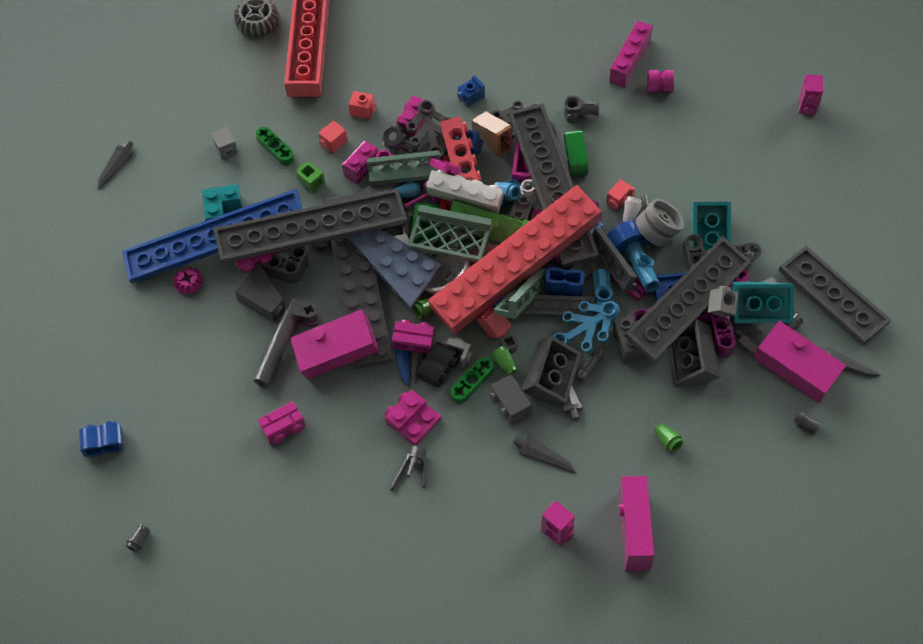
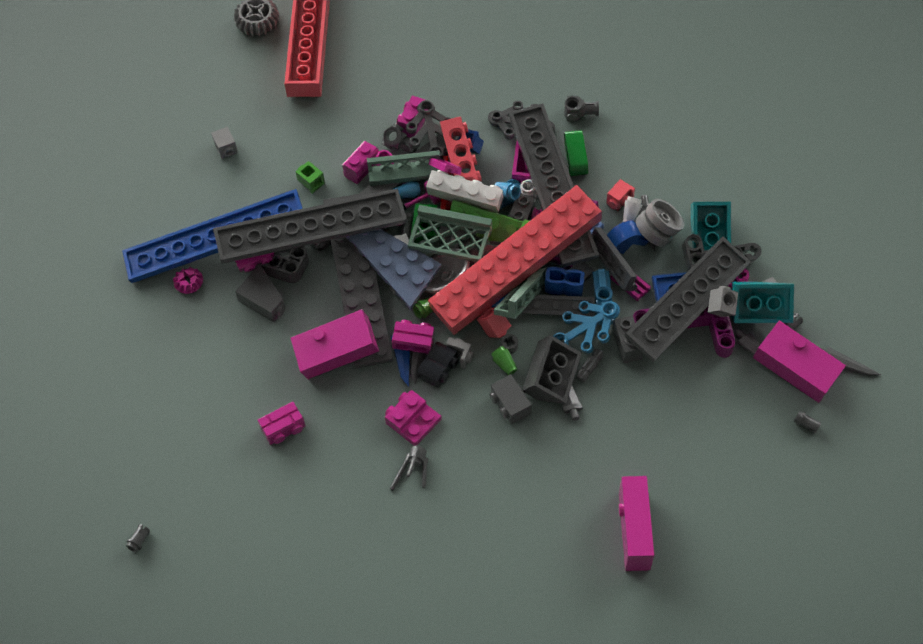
blue brick [79,421,124,457] -> none
dark grey bar [98,140,133,190] -> none
teal brick [202,184,243,221] -> none
dark grey axle [254,298,321,387] -> none
green beam [256,127,294,165] -> none
coral brick [319,121,348,153] -> none
coral brick [348,91,377,119] -> none
green beam [450,357,494,404] -> none
blue brick [457,75,485,106] -> none
medium nougat slope [472,112,512,157] -> none
dark grey bar [513,435,576,473] -> none
dark pink brick [541,500,575,546] -> none
dark pink brick [609,21,653,87] -> none
dark azure piece [625,242,660,293] -> none
dark pink wheel [647,70,674,93] -> none
bright green cone [655,423,683,452] -> none
dark grey slope [668,319,720,387] -> none
dark grey plate [779,246,891,345] -> none
dark pink brick [799,74,824,115] -> none

